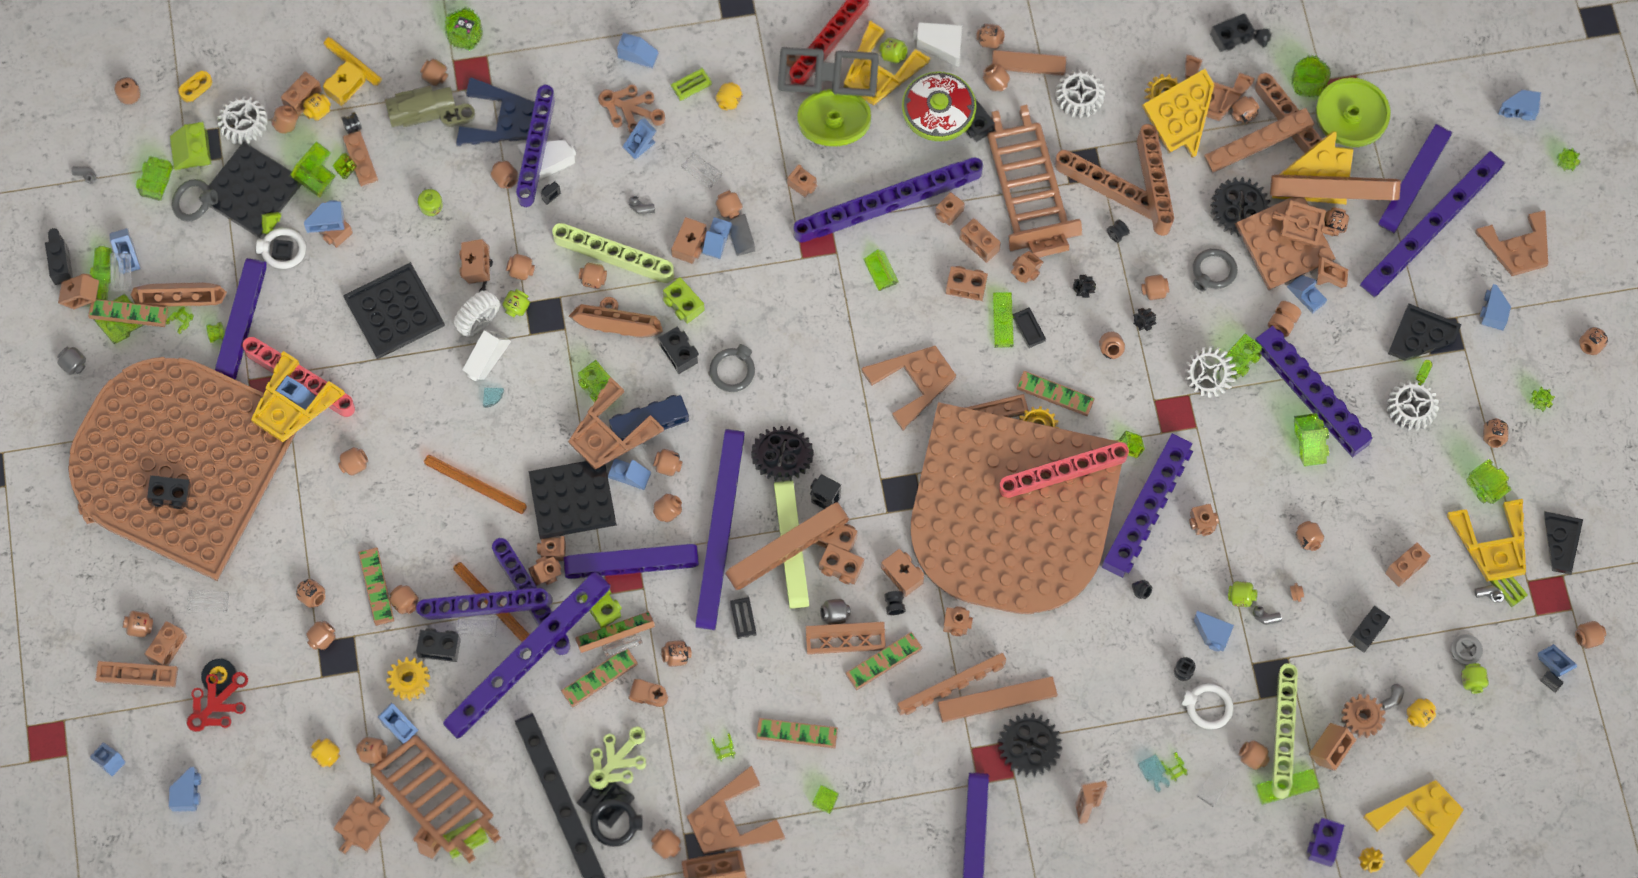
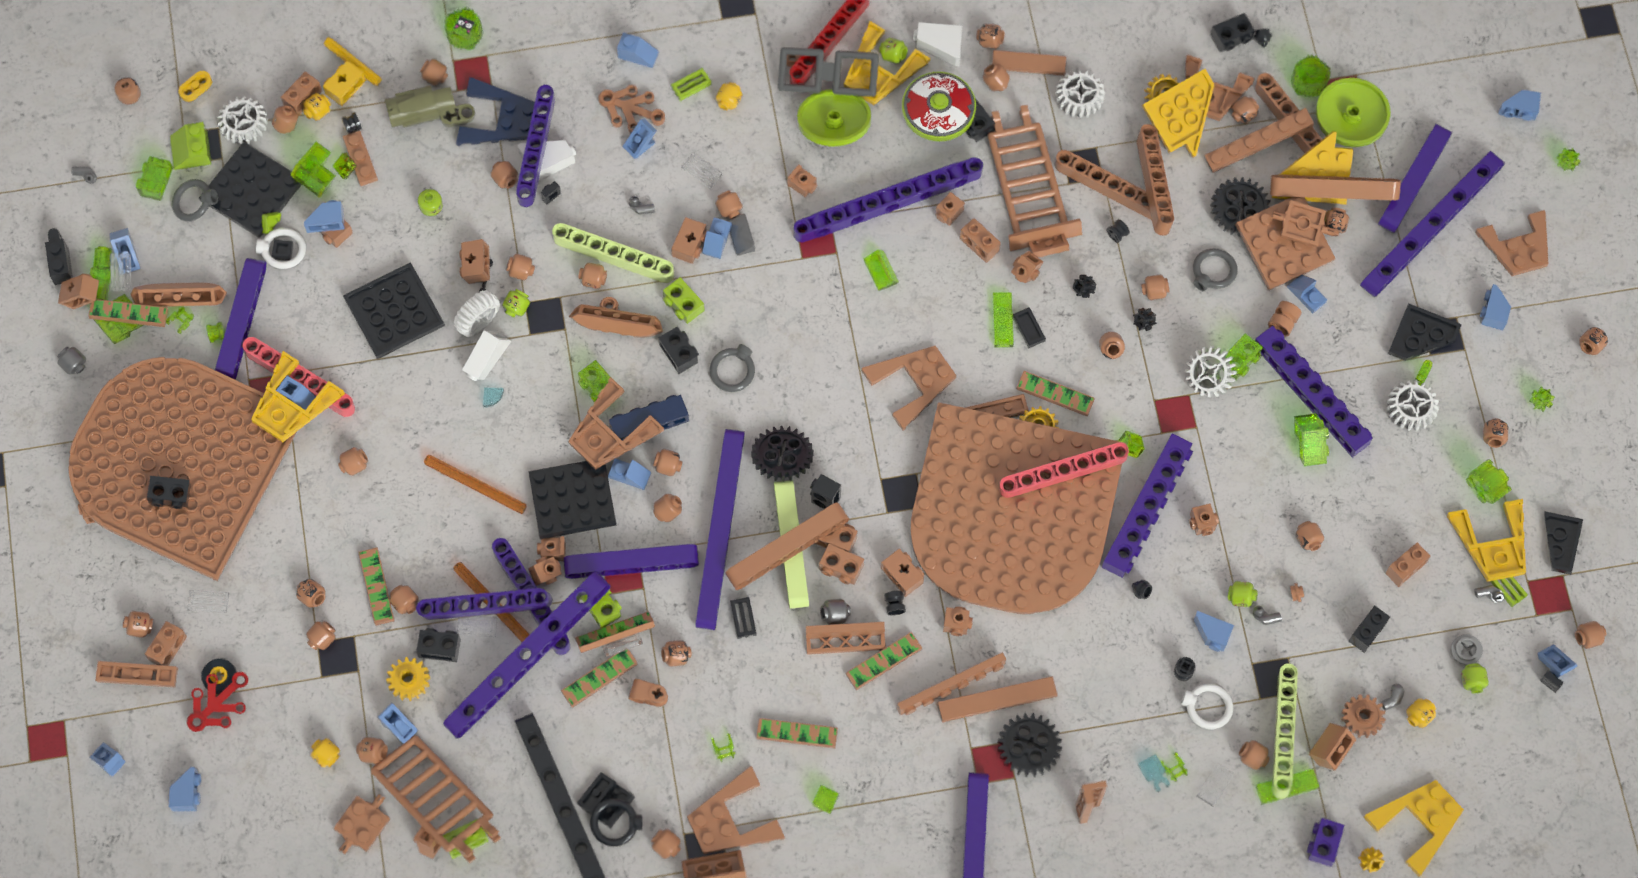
yellowish green plant [589,727,646,789] -> none
nougat brick [946,266,988,301] -> none
nougat slope [1317,257,1348,288] -> none

